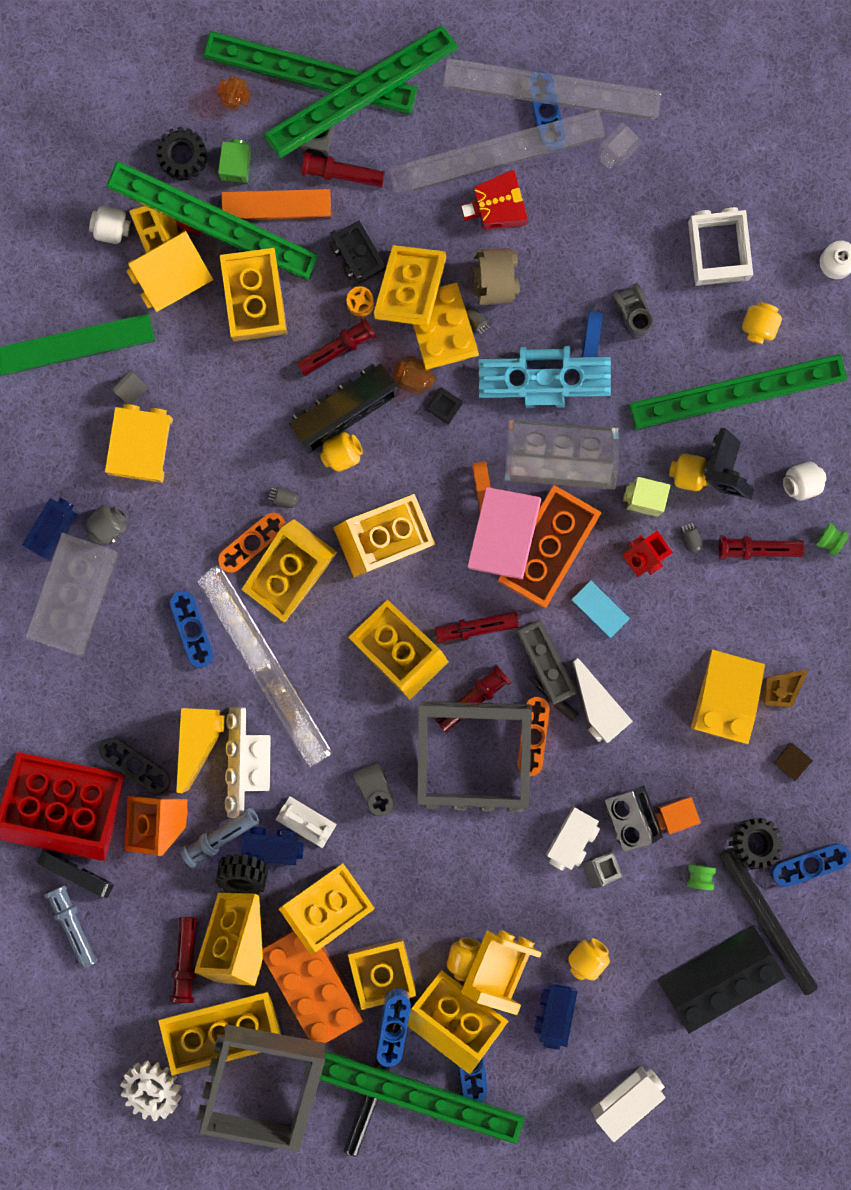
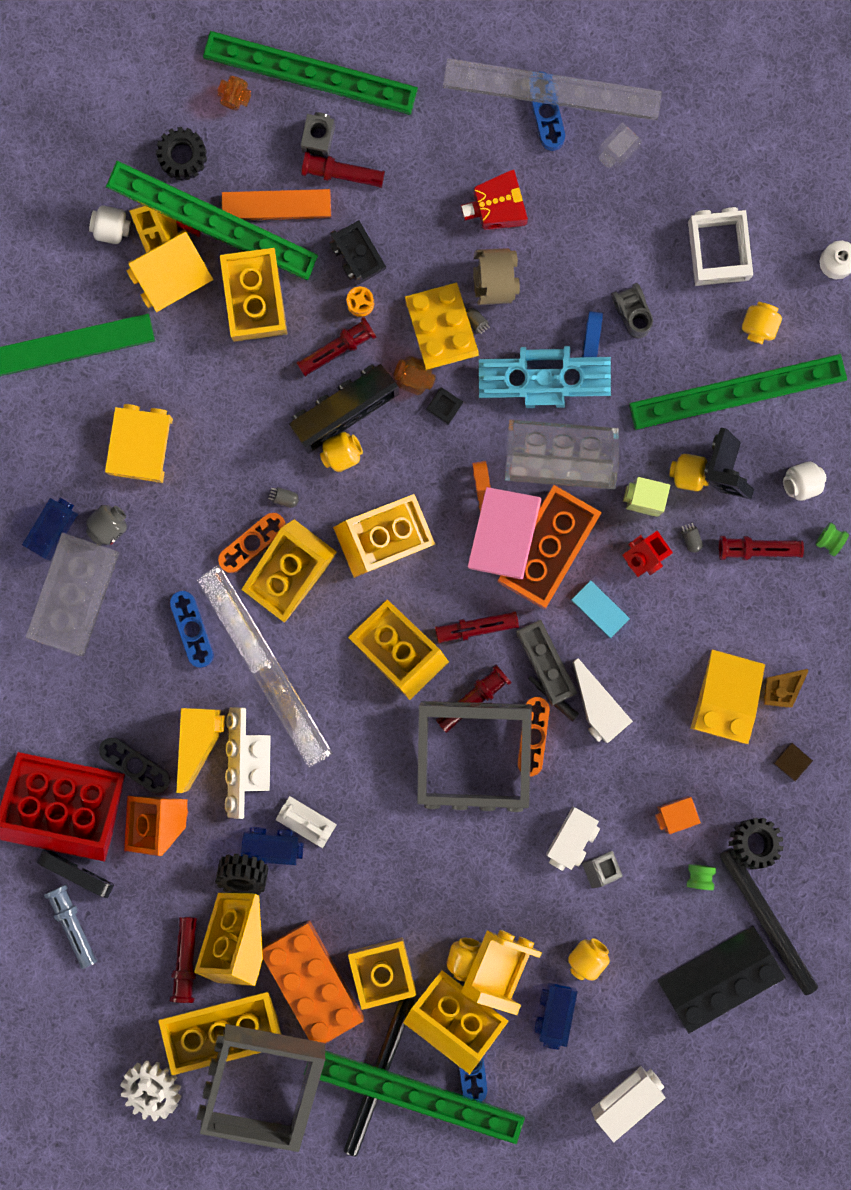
dark grey slope [112,370,148,405] -> none
sand blue pin [181,808,259,868] -> none
bright green brick [218,139,252,184] -> none
green tile [264,25,458,159] -> none
yellow plate [279,864,375,955] -> none
dark grey piece [353,761,395,816] -> none
yellow plate [374,245,446,326] -> none
blue beam [376,989,411,1067] -> none
clear tile [389,109,606,196] -> none
black brick [605,785,663,852] -> none
blue beam [771,843,851,887] -> none

